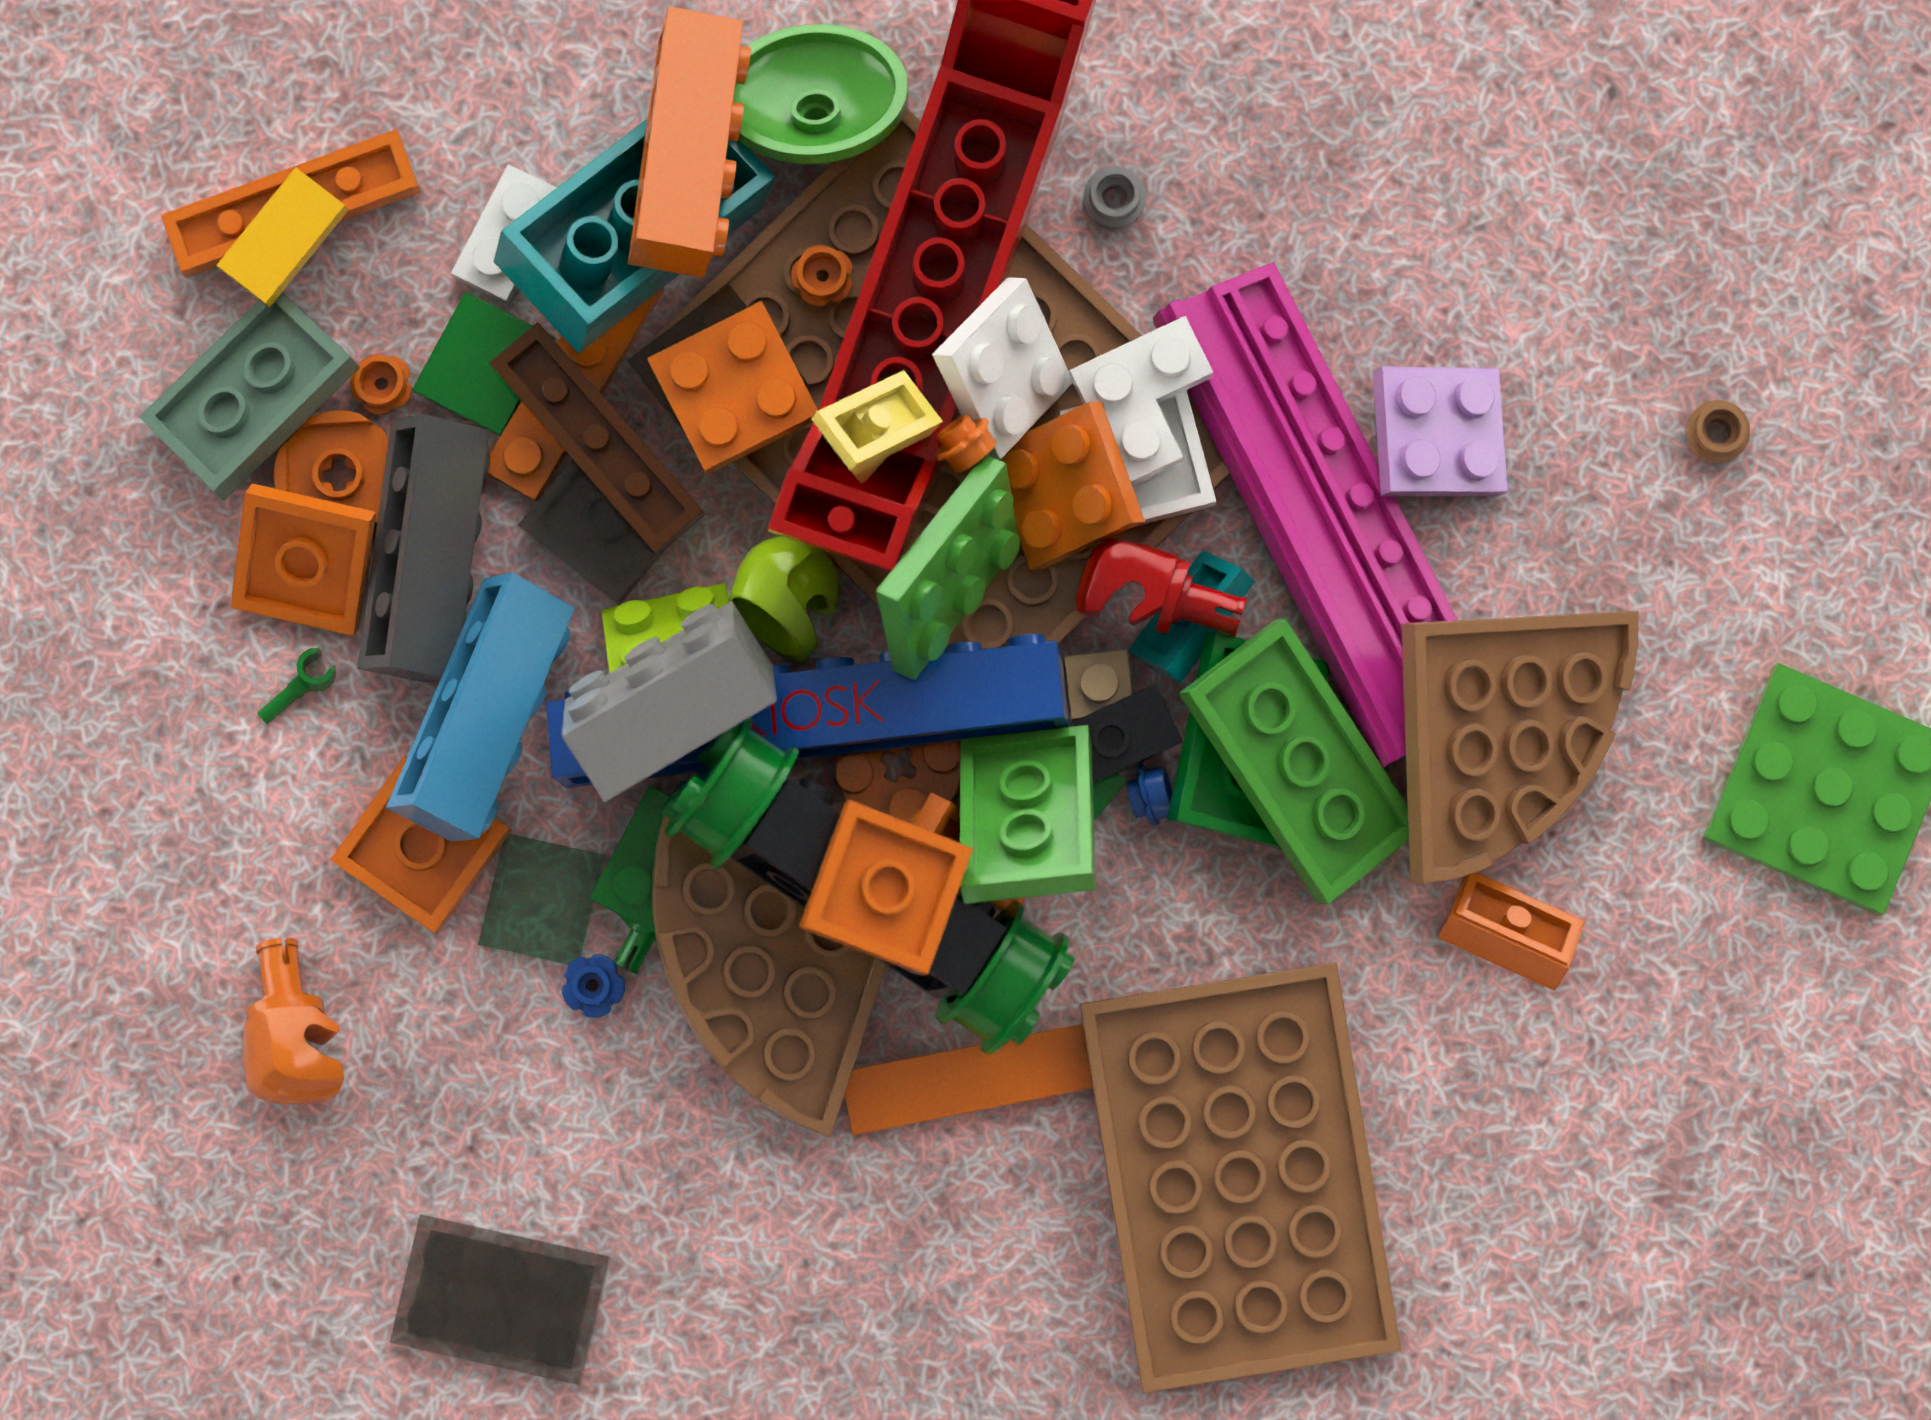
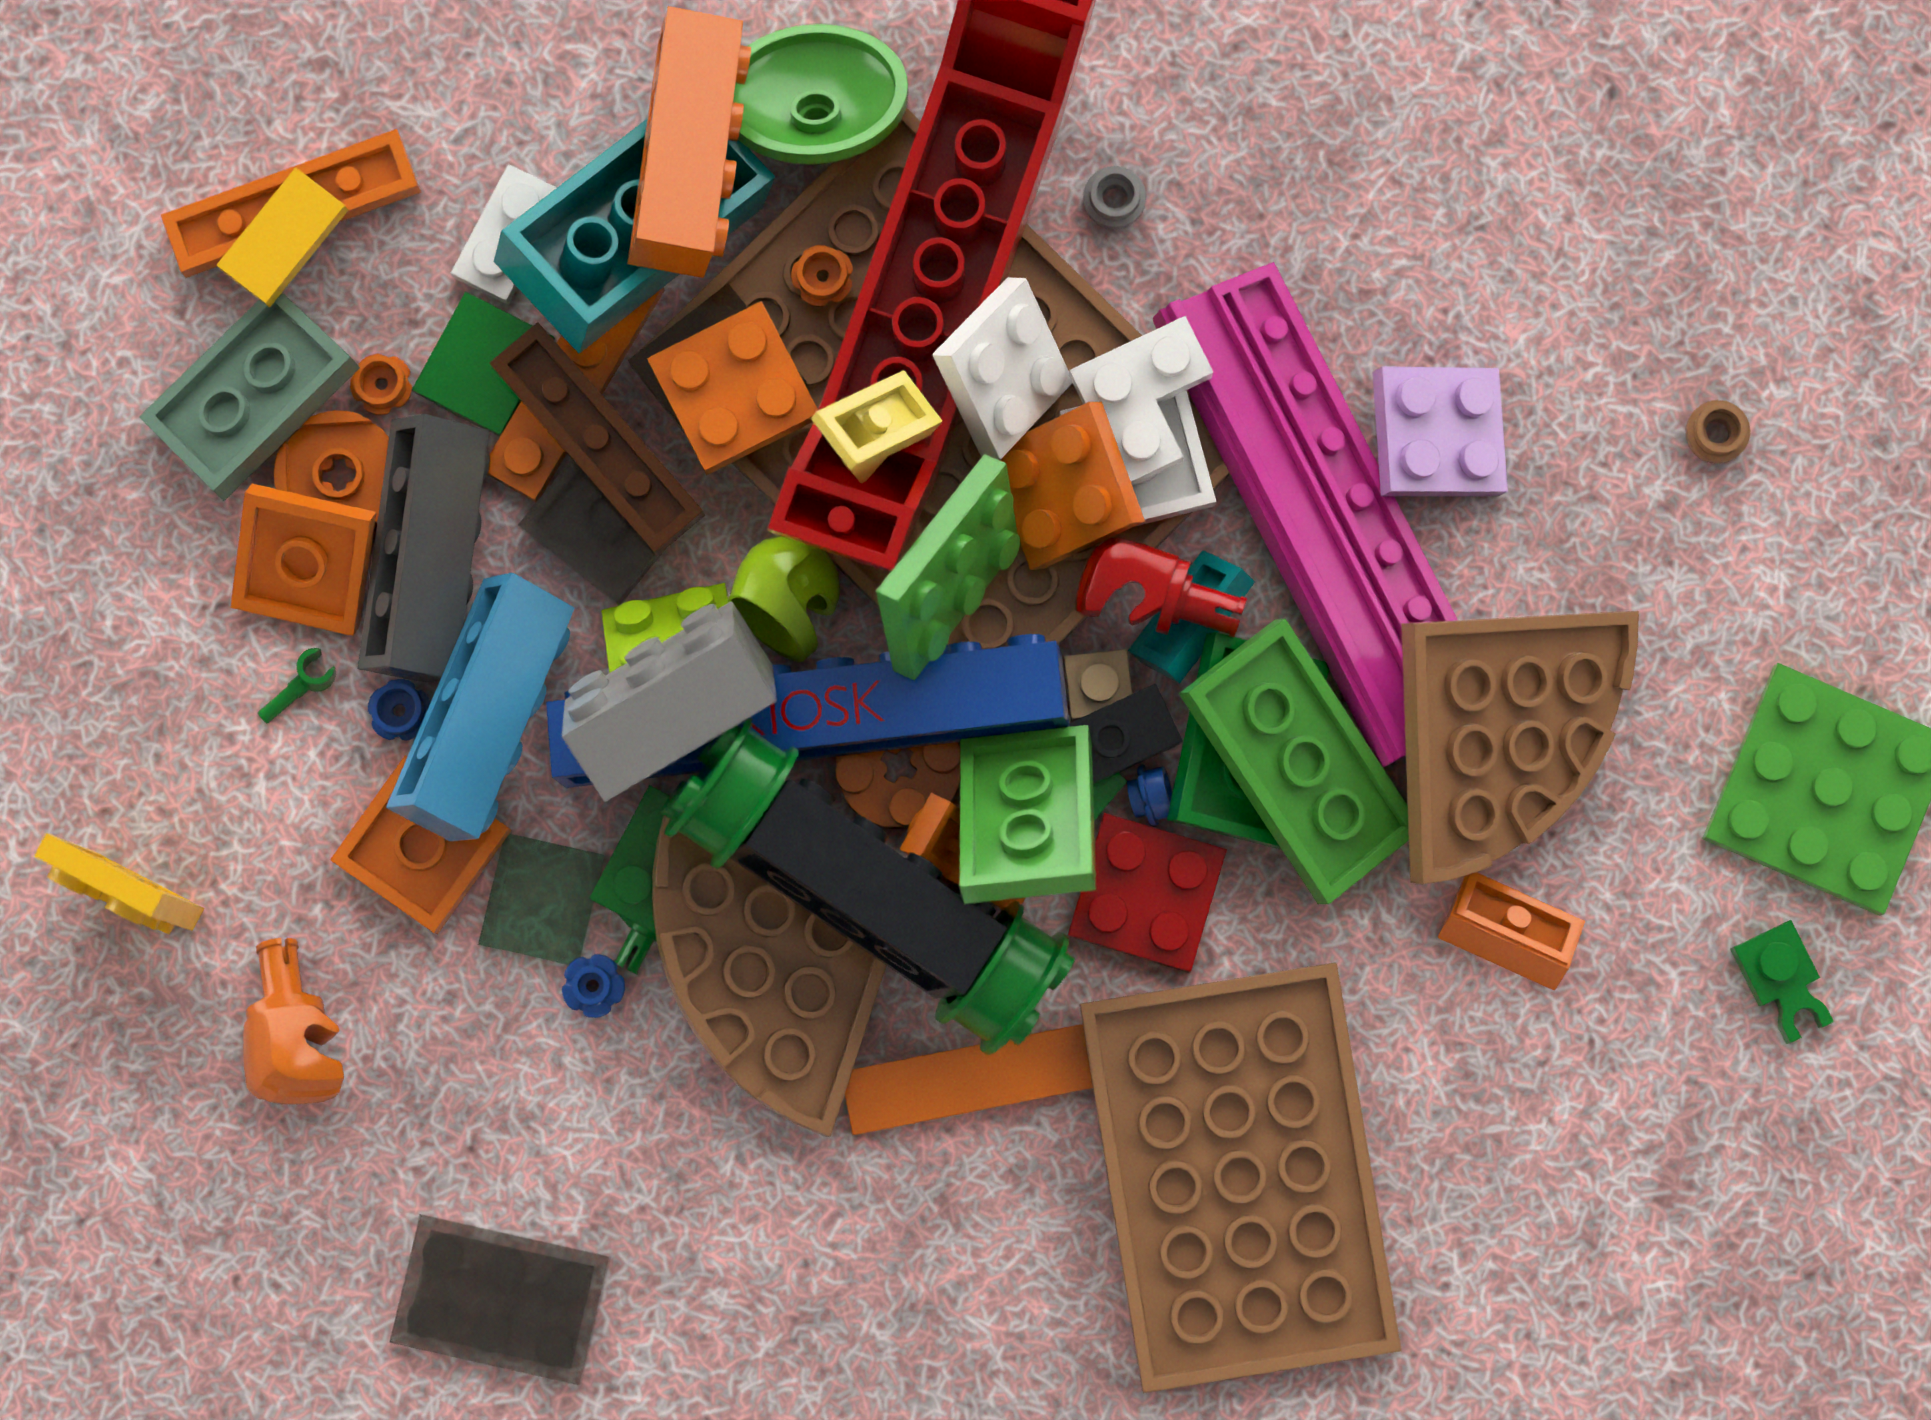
orange plate [799,800,973,975] -> none
orange plate [935,414,997,473] -> none
none -> yellow plate [34,833,205,935]
none -> blue plate [368,679,430,741]
none -> red plate [1067,812,1227,973]
none -> green plate [1730,920,1834,1044]

